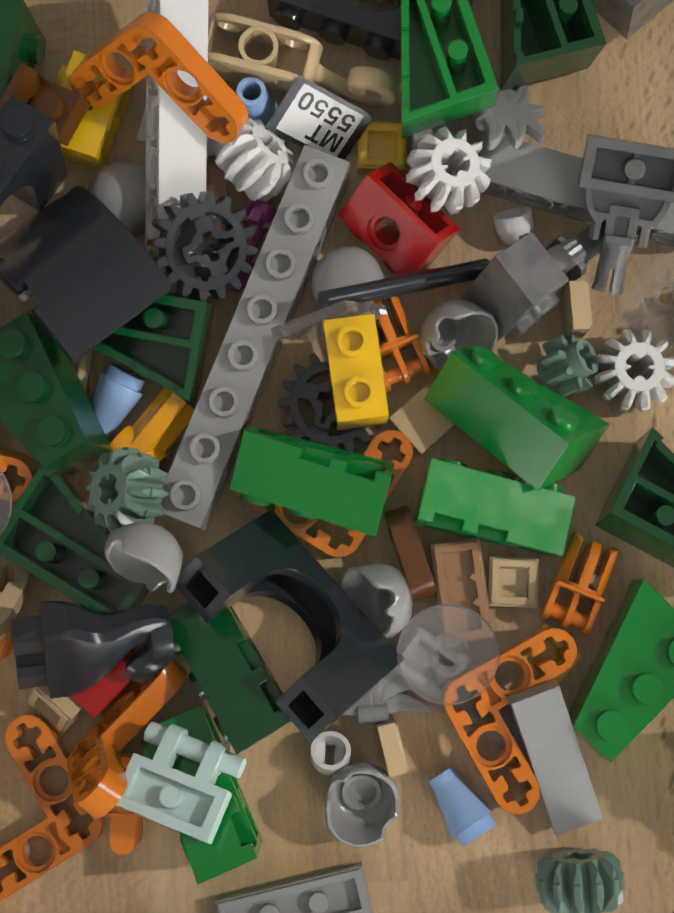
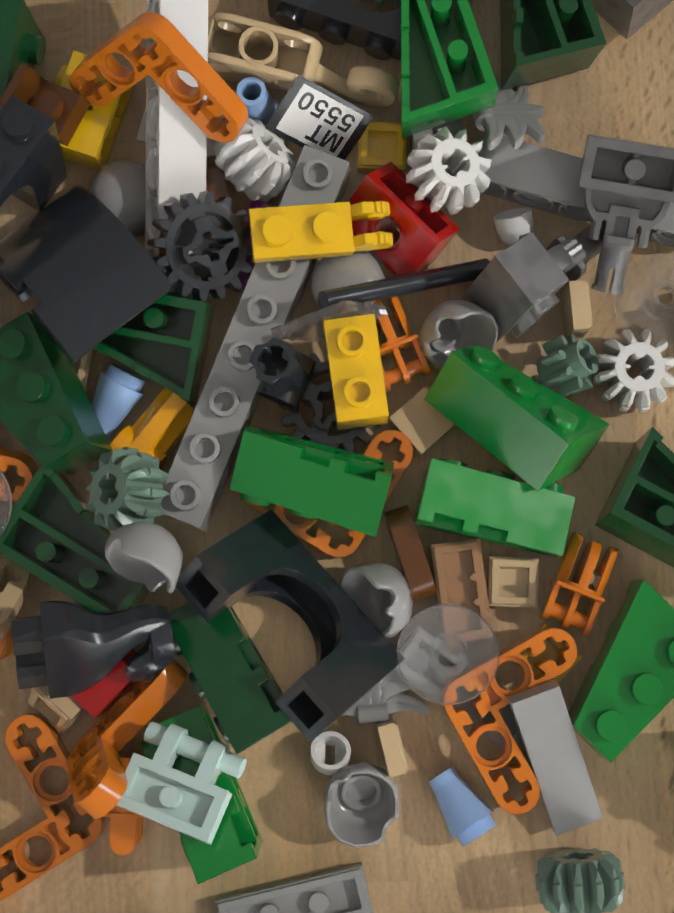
none -> yellow hinge [248,201,393,263]
none -> black piece [249,337,317,409]

